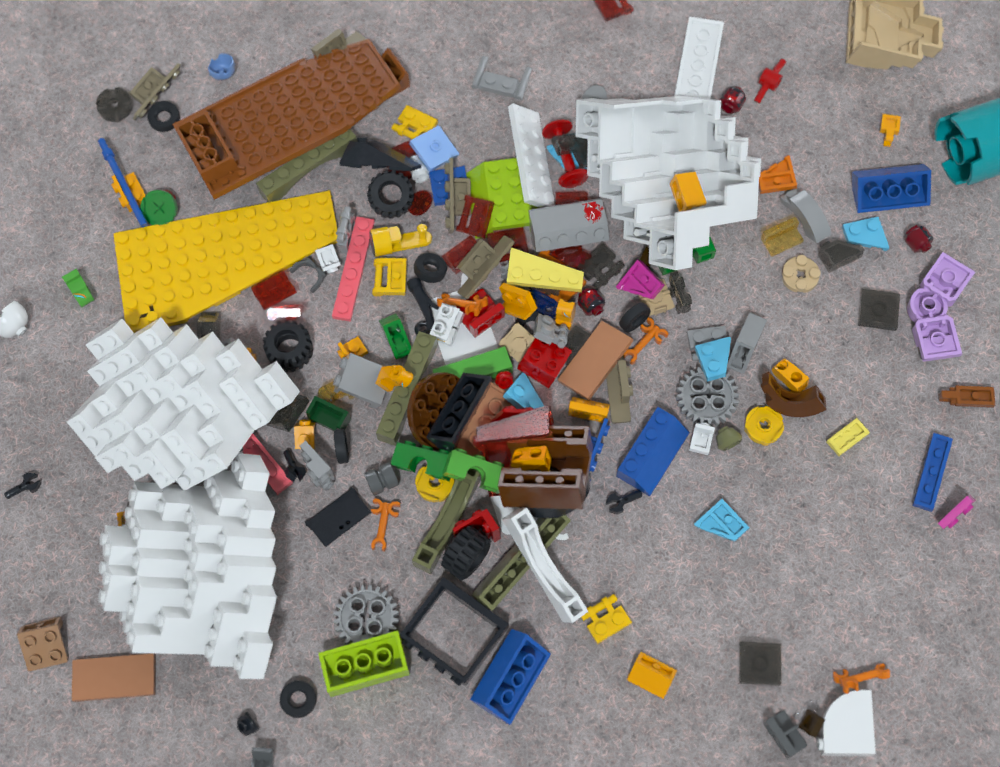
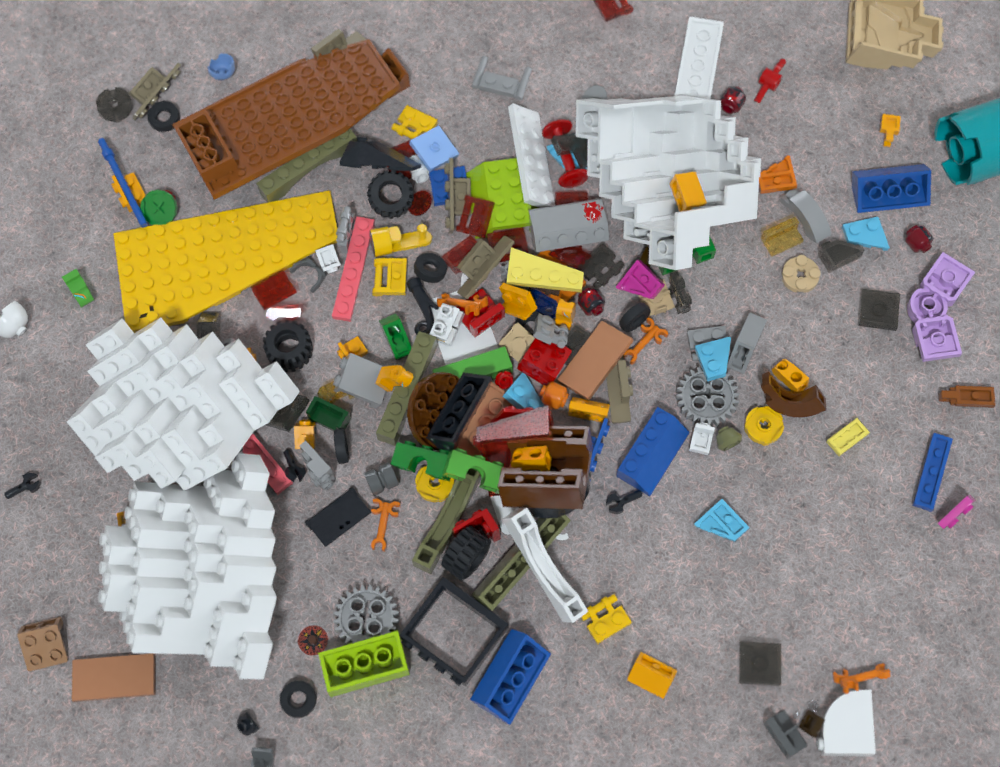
none -> piece [298,625,328,655]
none -> orange head [539,381,569,410]

